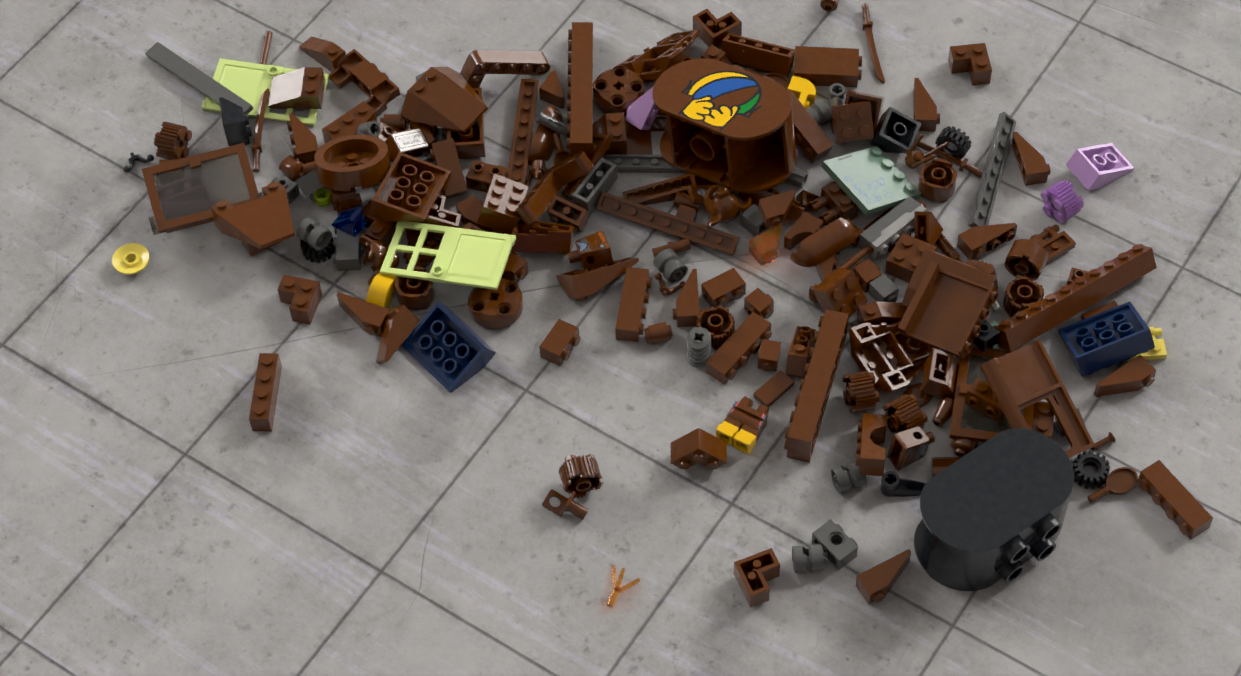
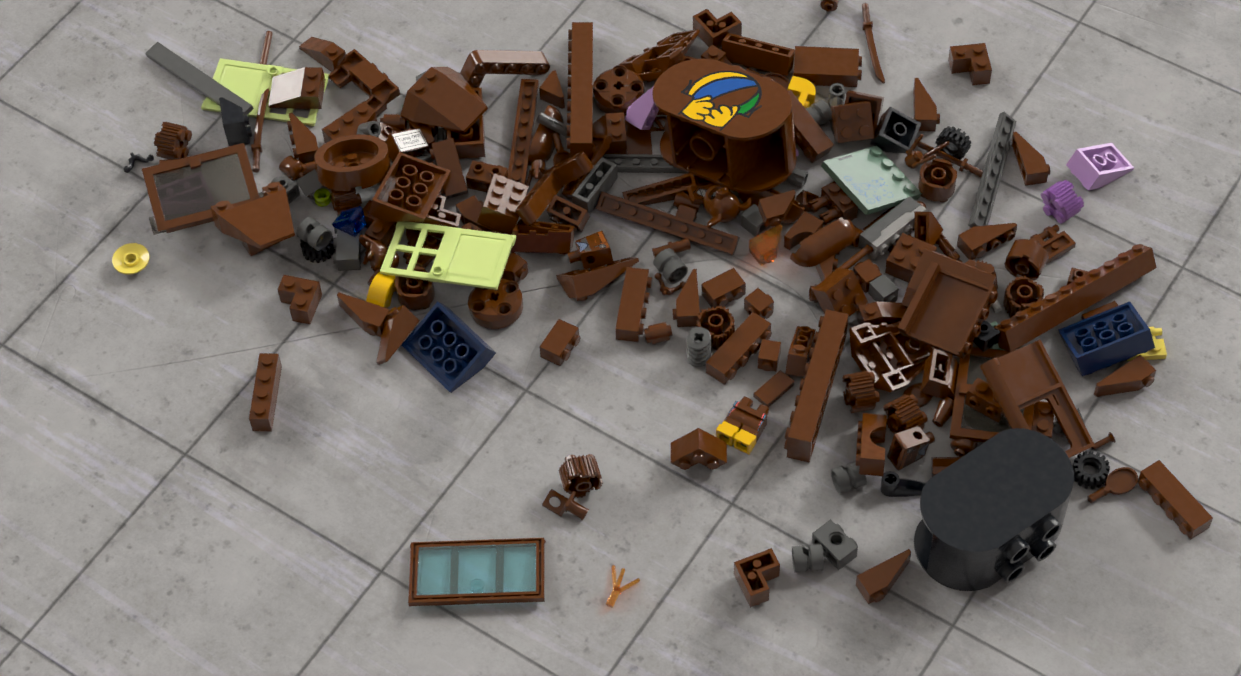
none -> clear light blue door [408,538,546,607]

